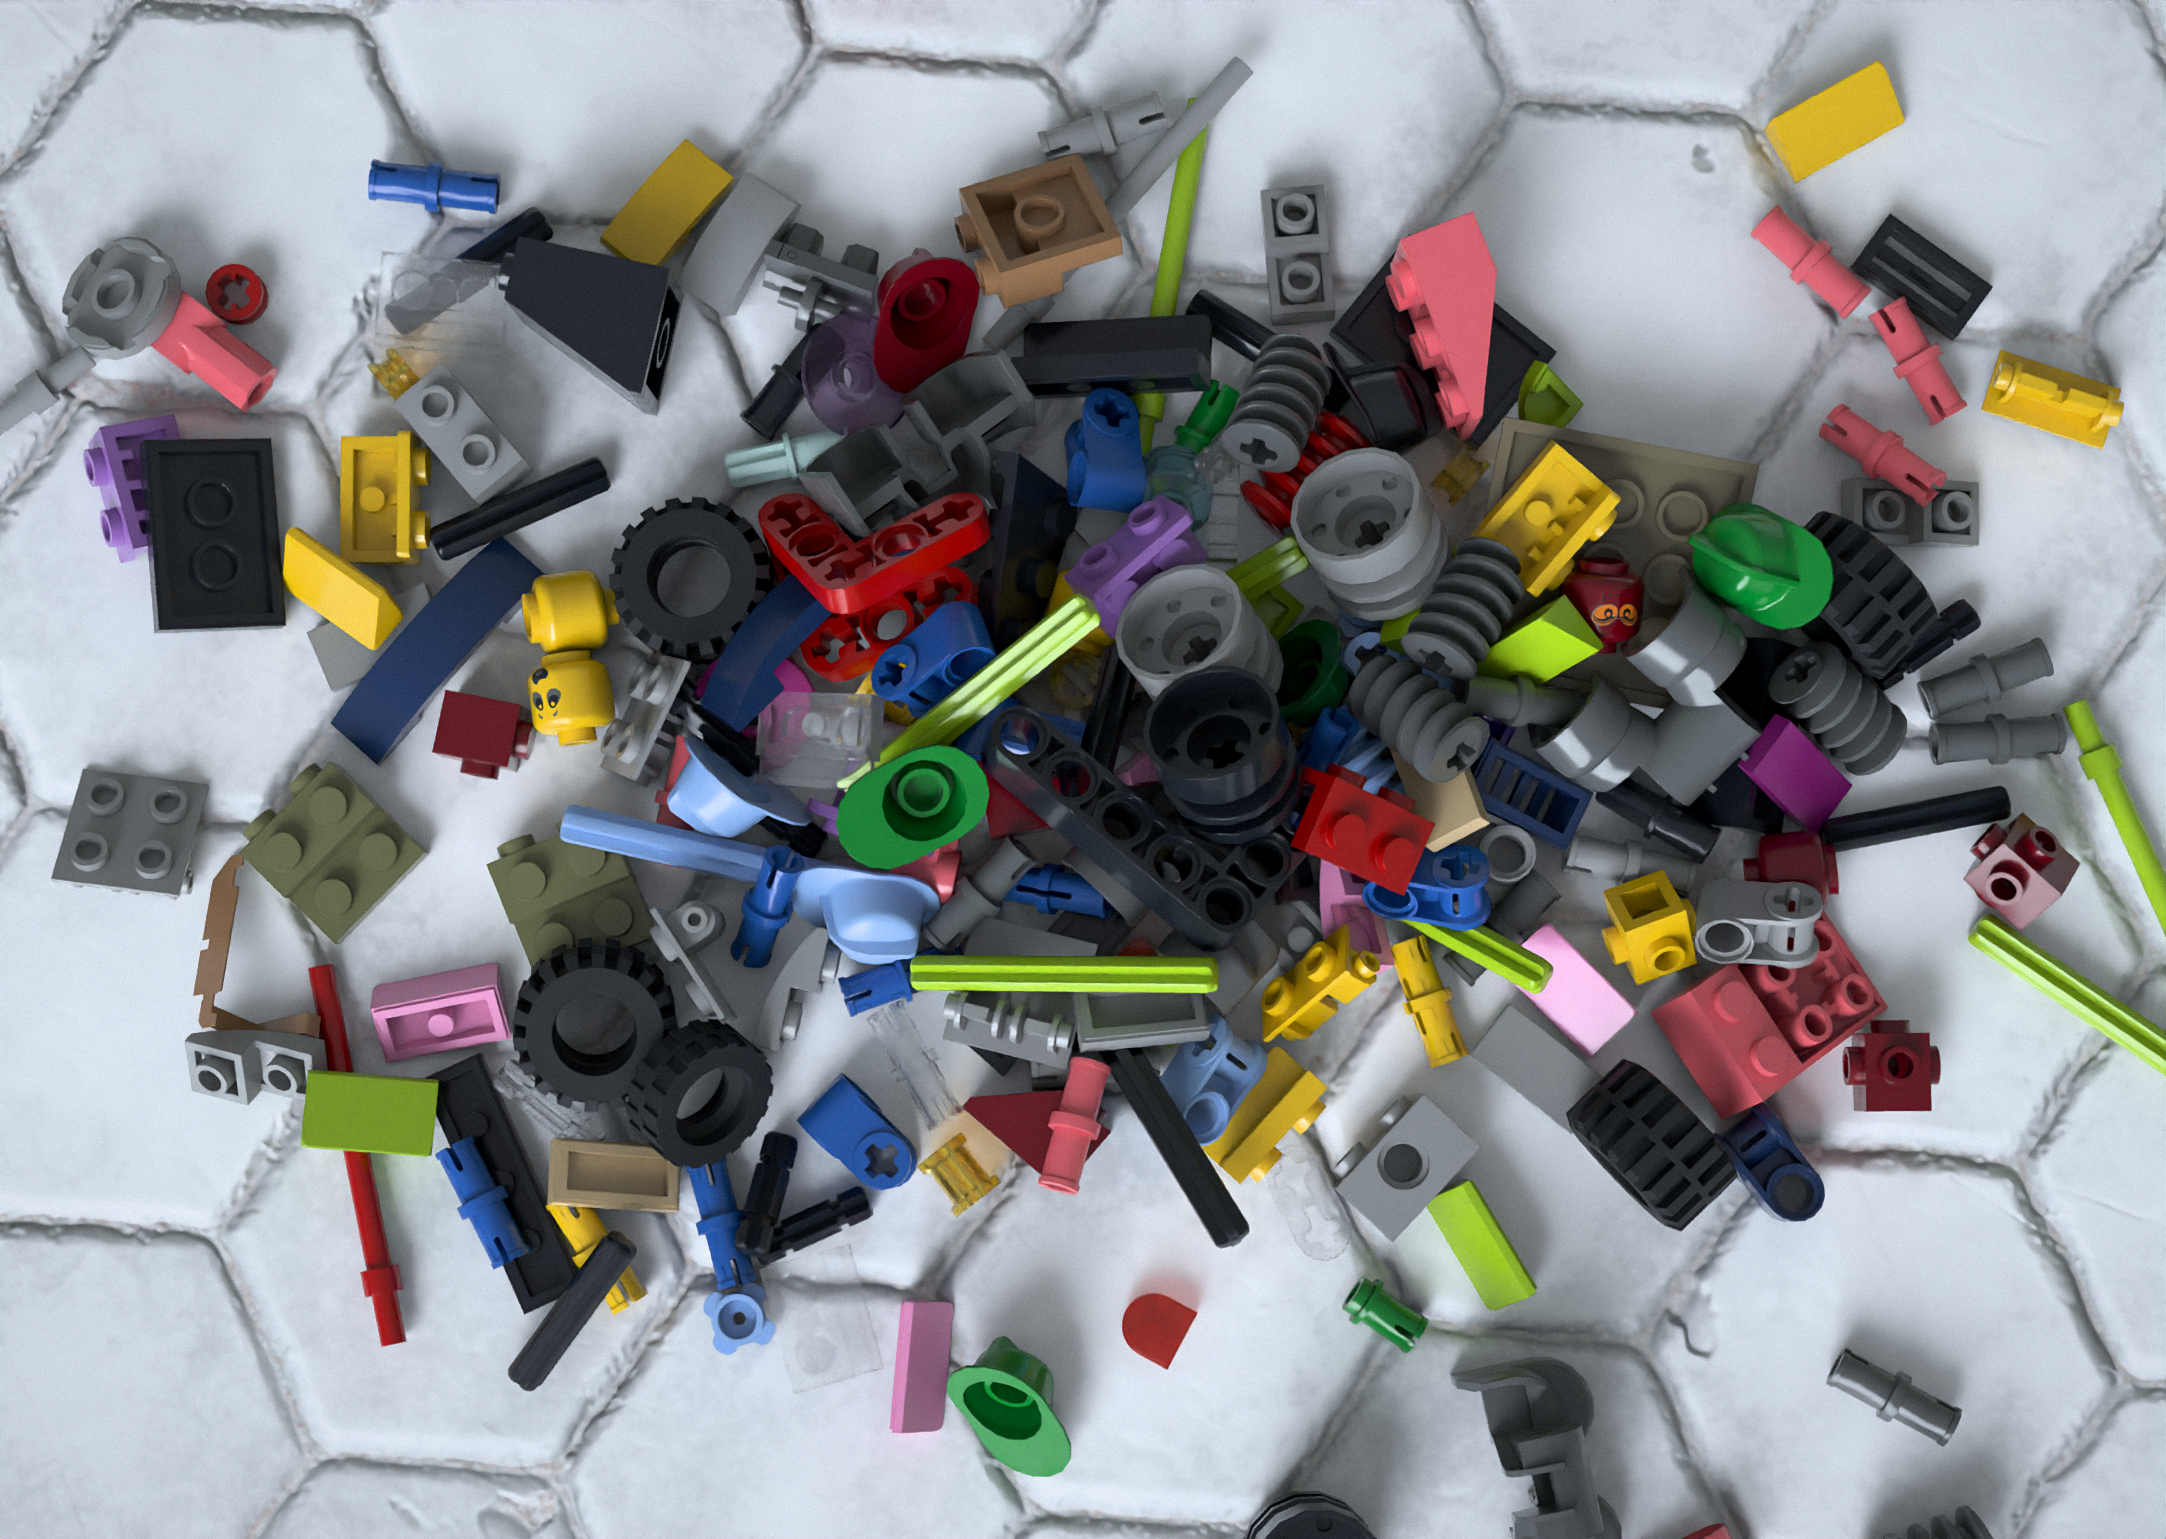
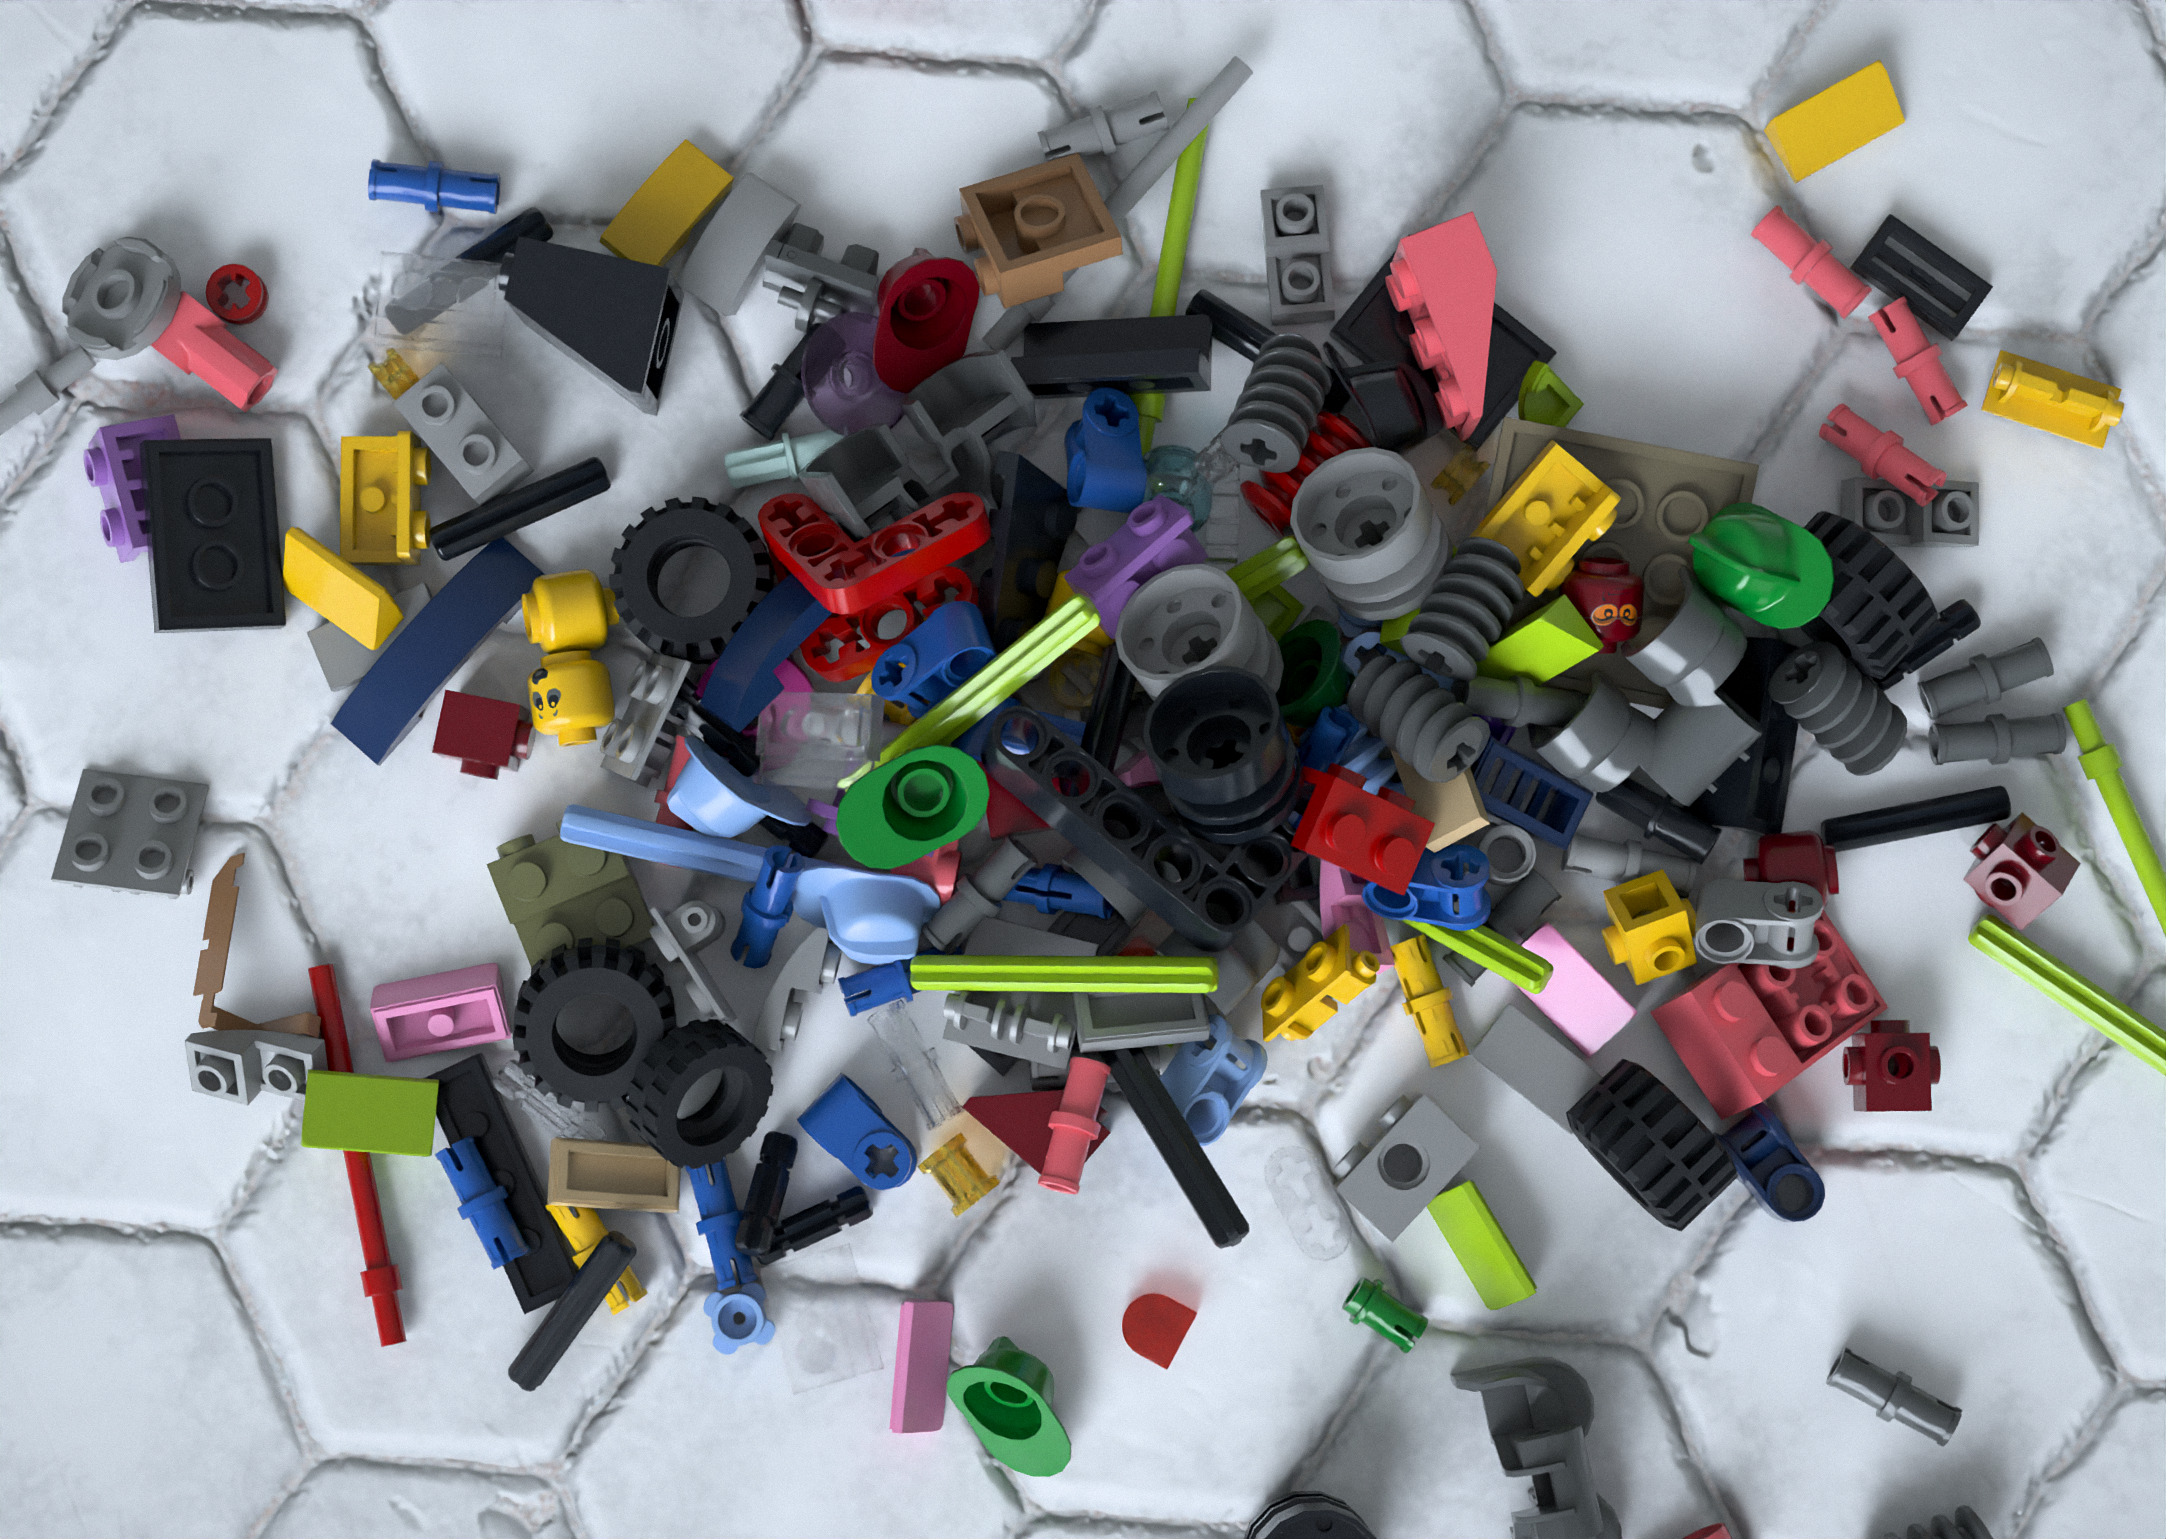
olive plate [239,761,429,944] -> none
green pin [1173,379,1240,465] -> none
yellow bracket [1201,1046,1328,1184] -> none
magenta tile [1738,714,1853,833] -> none

